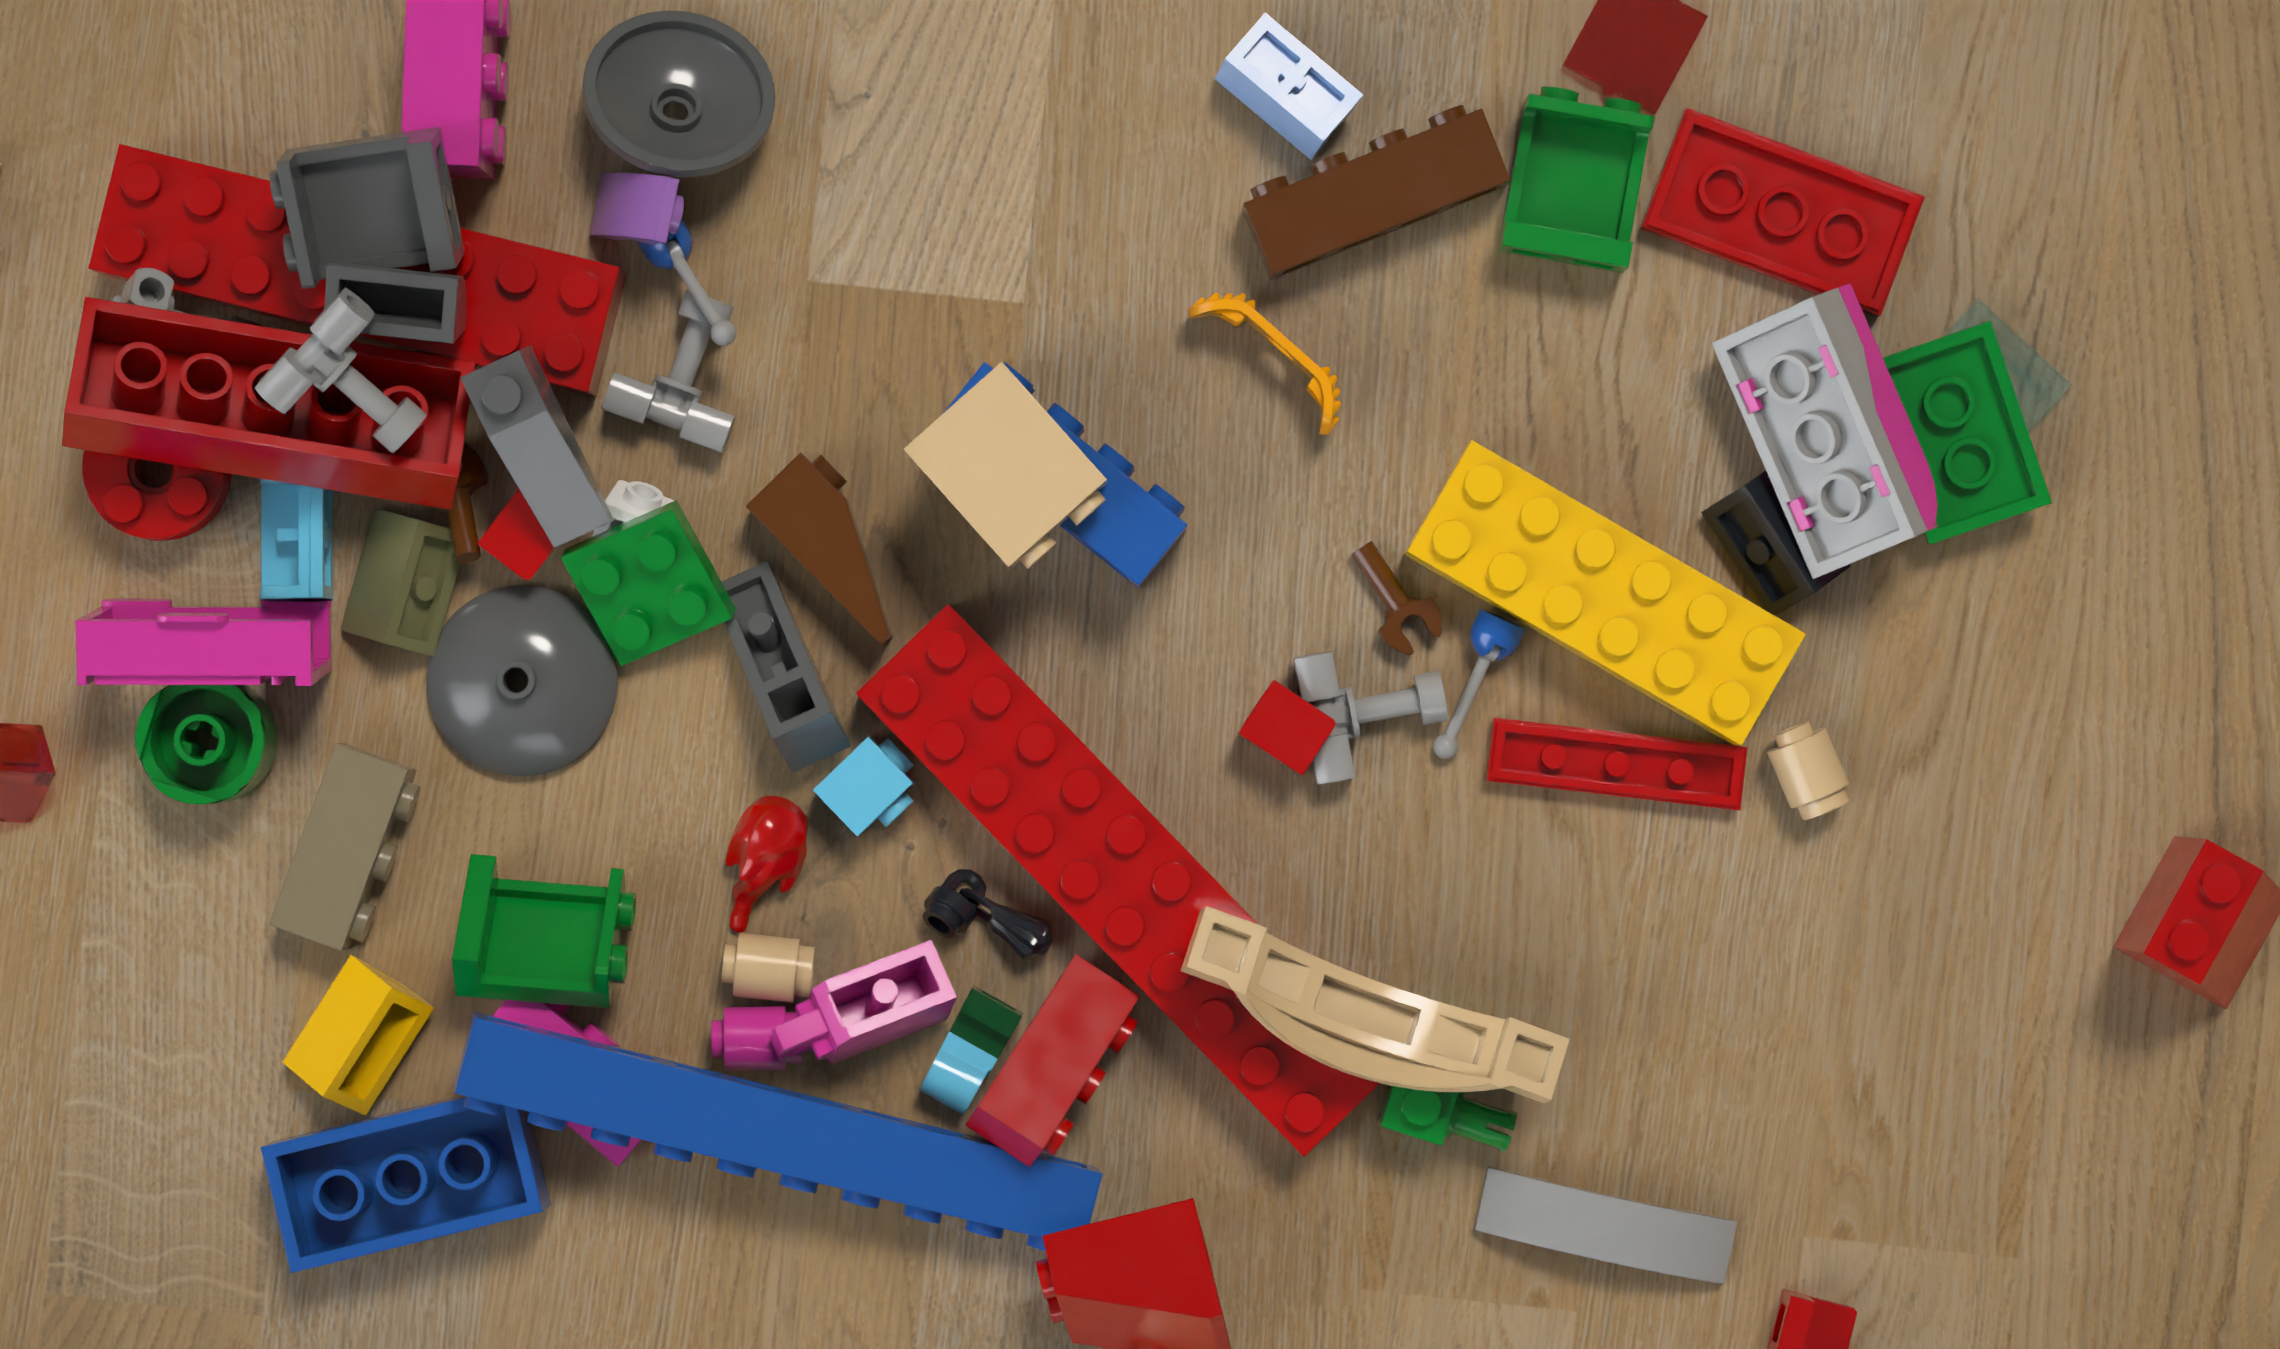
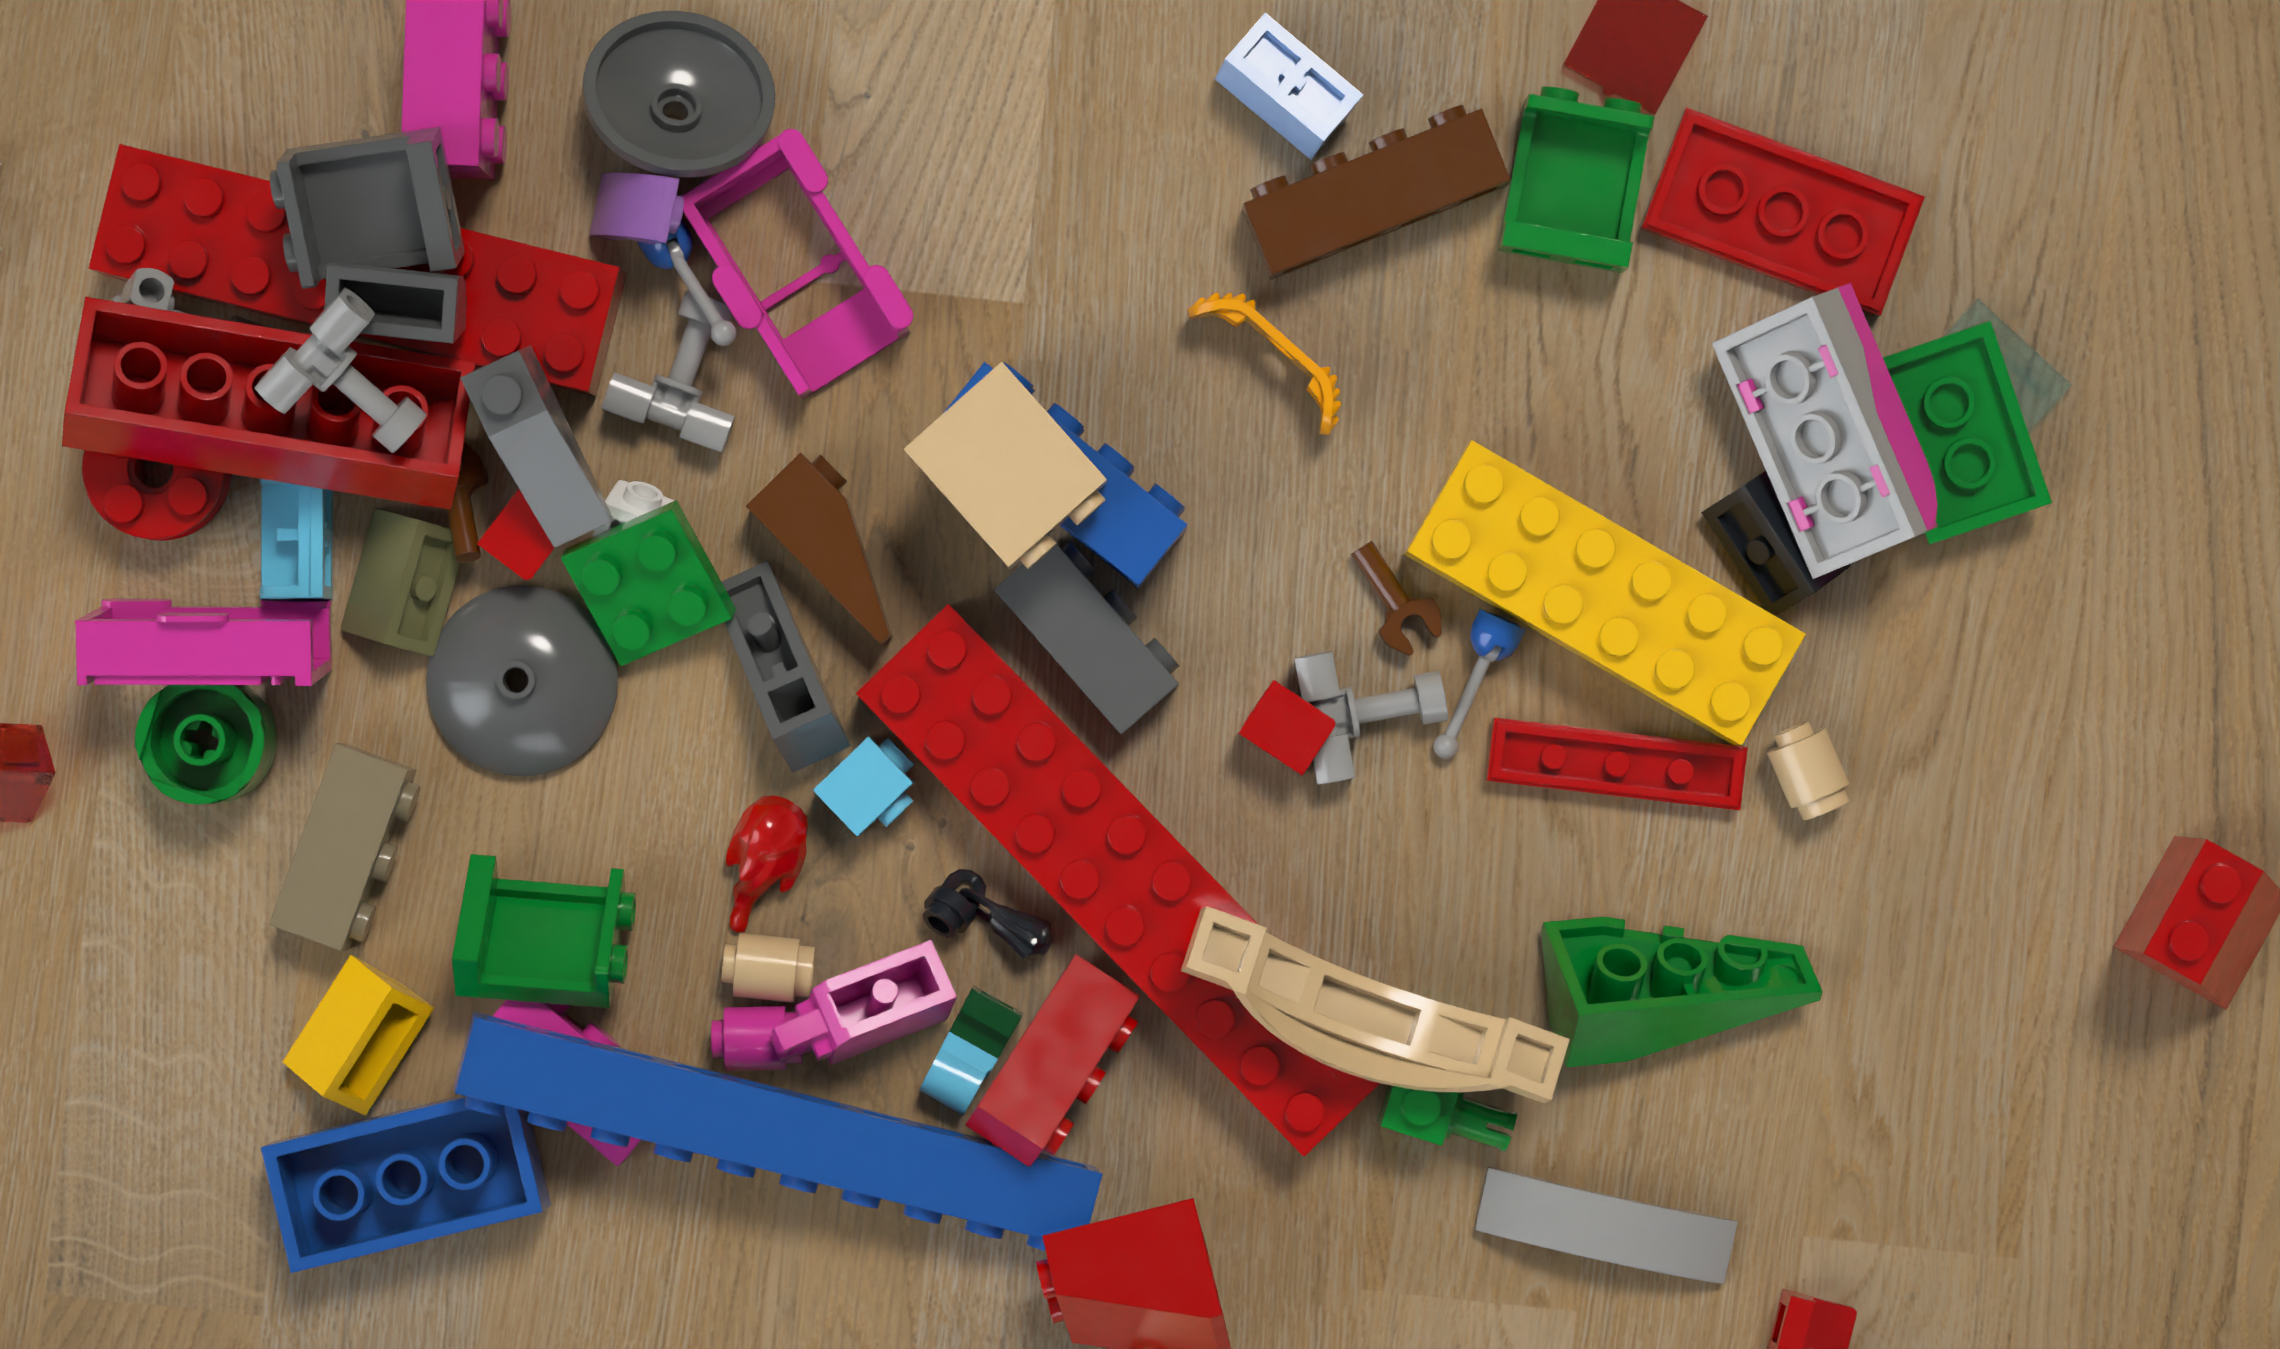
none -> dark pink piece [682,129,914,399]
none -> dark grey brick [994,541,1179,734]
none -> green wedge [1541,917,1823,1068]

